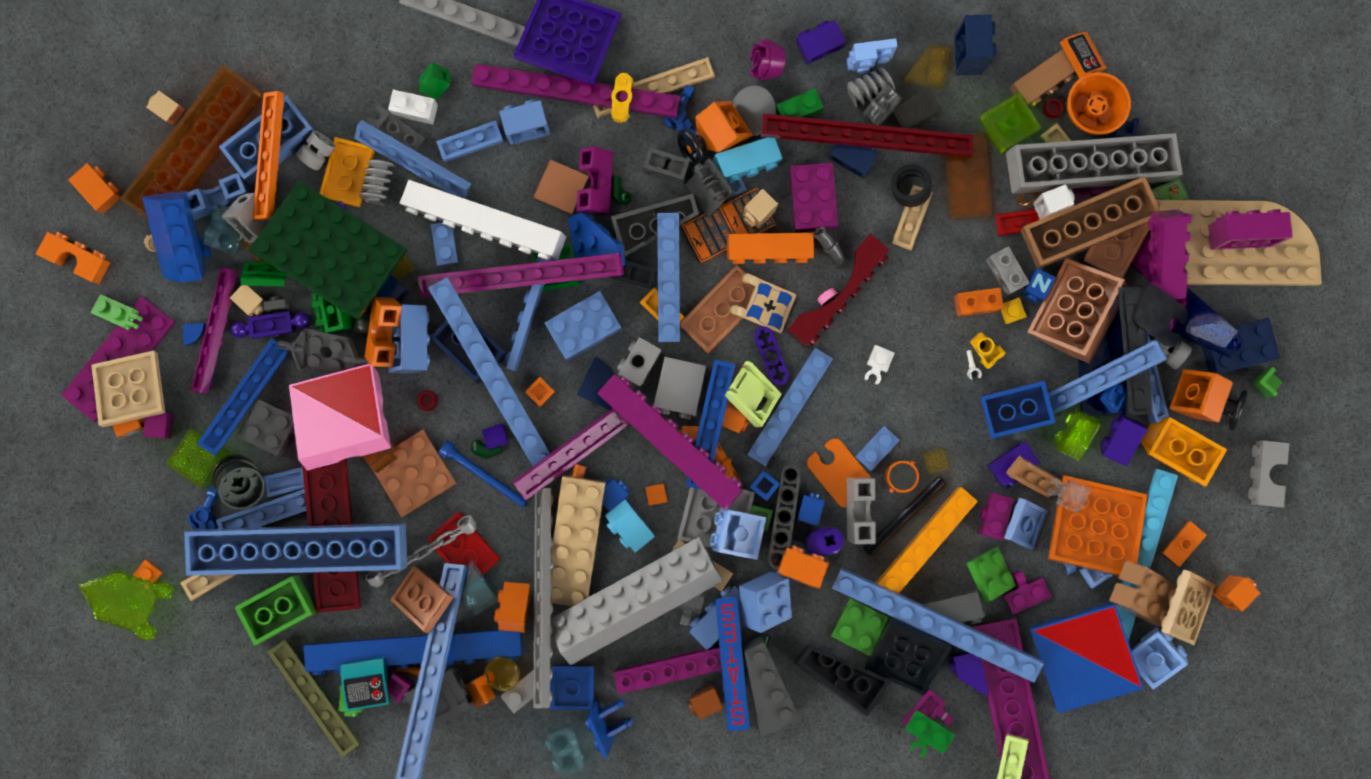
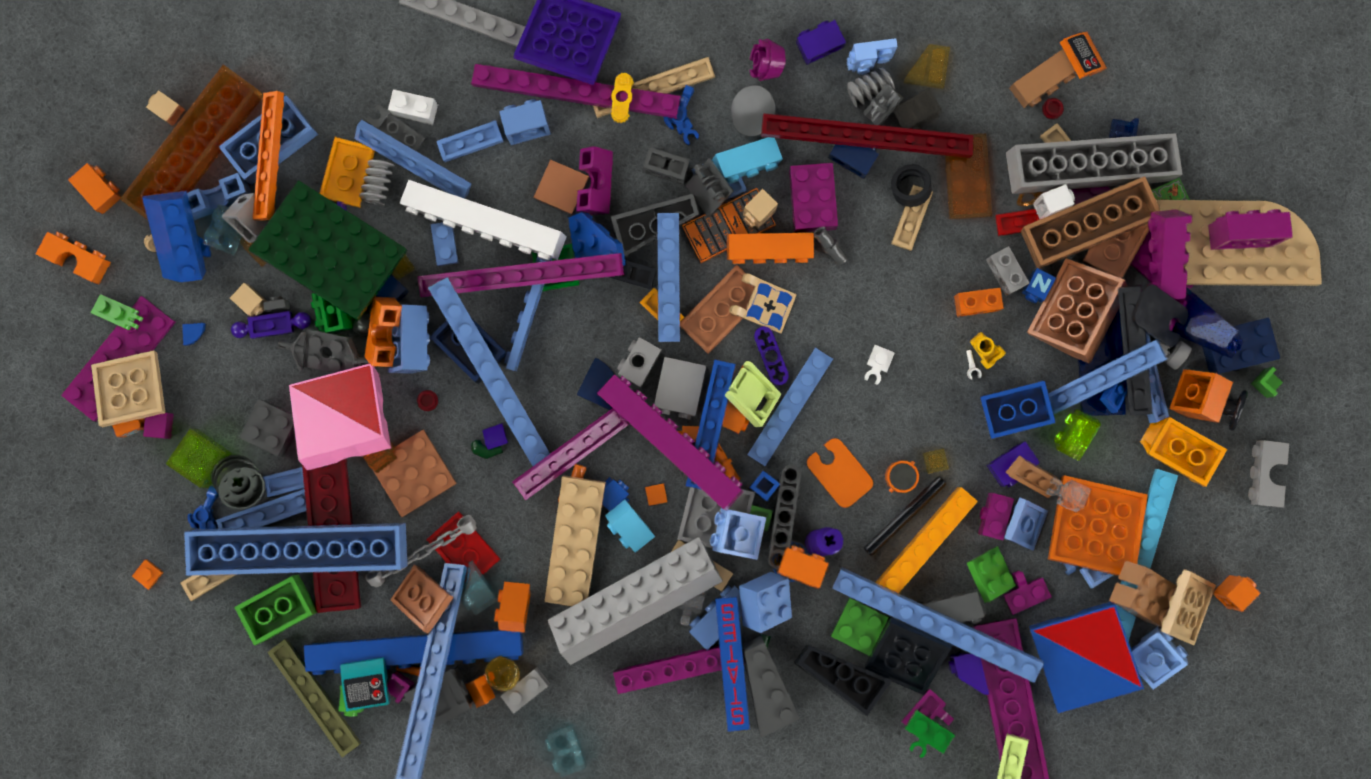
clear neon green shield [78,571,174,641] -> none
magenta plate [190,268,238,395] -> none
blue plate [197,338,290,456] -> none
green plate [240,262,288,287] -> none
light grey wheel [296,130,336,171] -> none
green panel [418,62,450,100] -> none
blue piece [438,440,527,507] -> none
orange plate [525,377,555,407] -> none
light grey plate [533,488,553,708] -> none
medium blue brick [545,291,622,362] -> none
blue plate [550,665,594,710] -> none
blue plate [586,699,633,758] -> none
dark green arm [611,176,632,205] -> none
orange piece [677,101,754,167] -> none
dark orange brick [688,683,723,720] -> none
green brick [776,89,824,118] -> none
dark red arch [786,233,890,348] -> none
blue brick [796,492,825,526] -> none
bright pink tile [817,287,839,307] -> none
light grey arch [847,477,876,544] -> none
medium blue plate [855,426,900,471] -> none
dark blue brick [954,14,996,76] -> none
clear neon green brick [978,92,1041,155] -> none
yellow plate [1001,298,1027,325] -> none
orange piece [1067,72,1131,135] -> none
dark purple brick [1100,413,1147,467] -> none
orange plate [1161,521,1207,567] -> none

